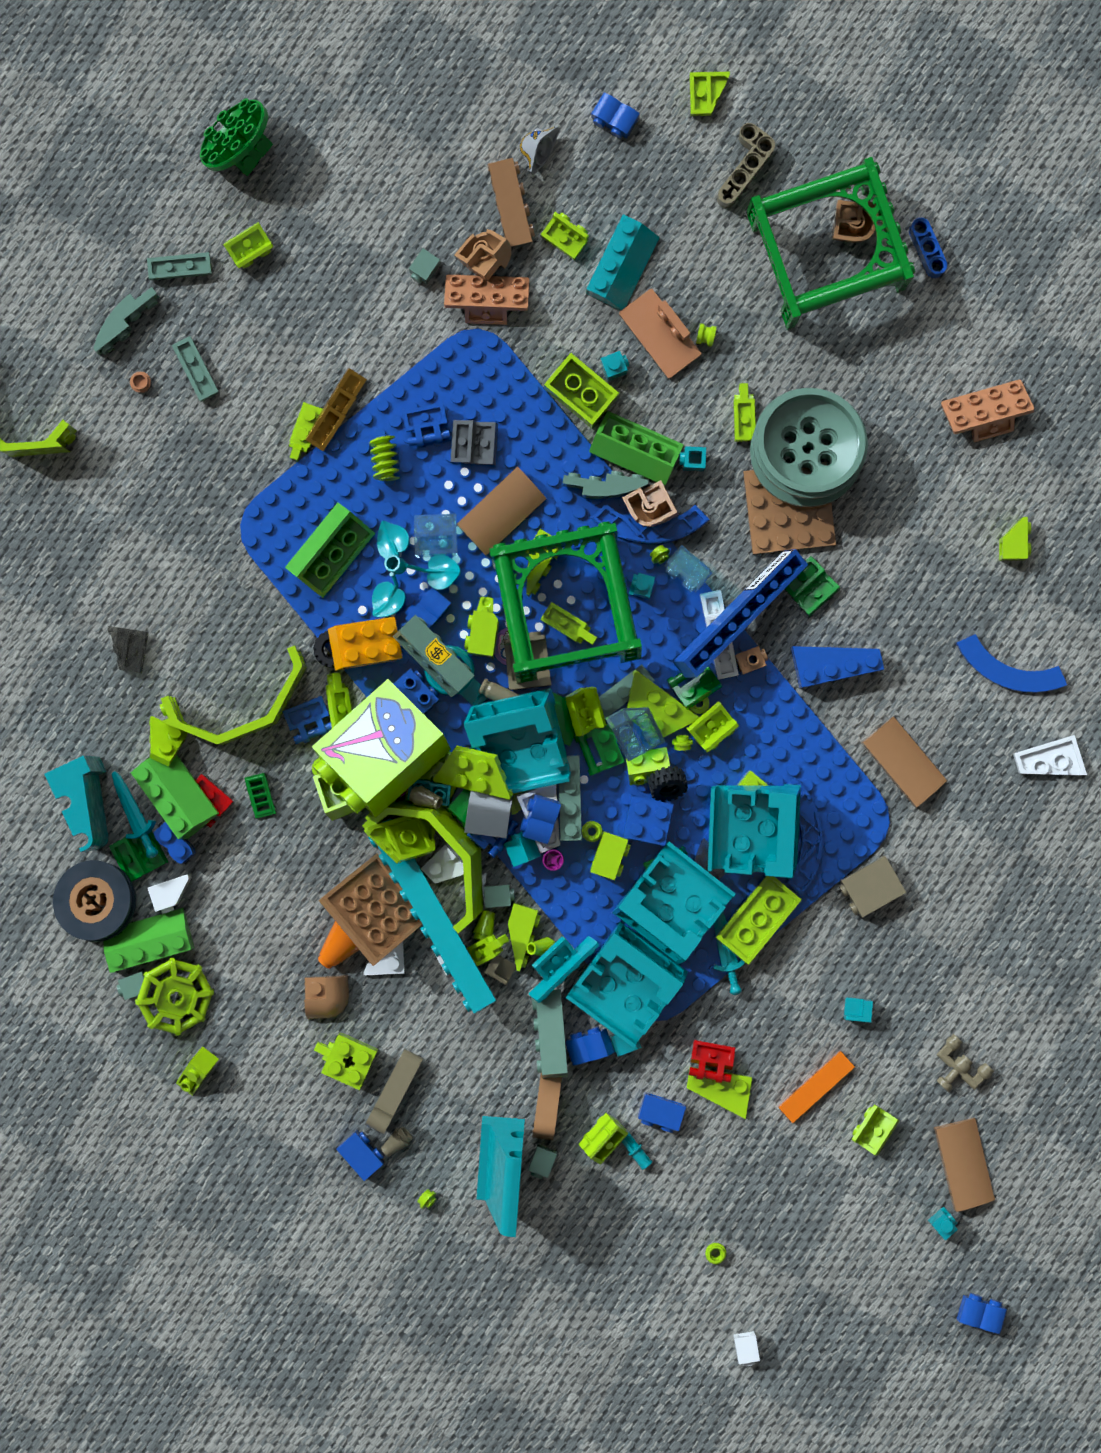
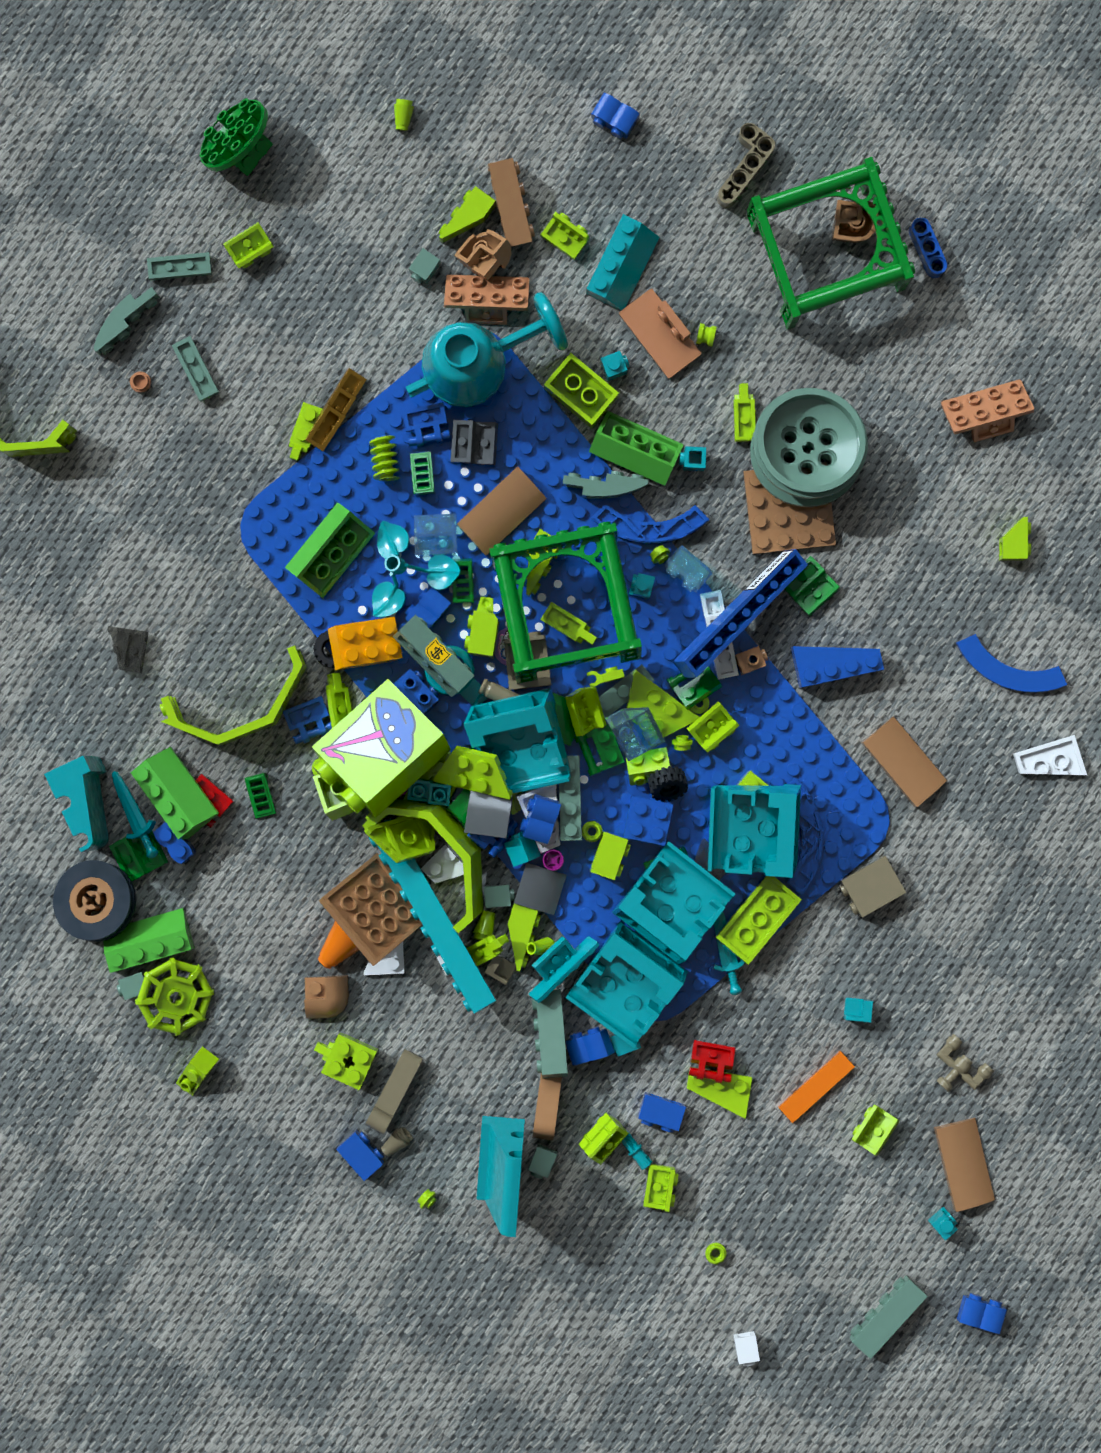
white slope [148,874,192,914] -> none
lime wing [149,716,188,767] -> none
dark tan cone [409,786,443,809] -> none
light grey hat [519,126,560,176] -> none
medium nougat brick [622,480,679,527] -> none
lime wing [689,71,730,116] -> none
none -> lime cone [394,99,414,131]
none -> teal piece [406,292,568,407]
none -> slope [410,452,435,496]
none -> lime slope [438,186,496,243]
none -> green slope [452,558,474,603]
none -> dark grey slope [514,862,567,915]
none -> lime plate [587,666,625,687]
none -> lime bracket [643,1164,678,1212]
none -> sand green brick [849,1275,928,1359]

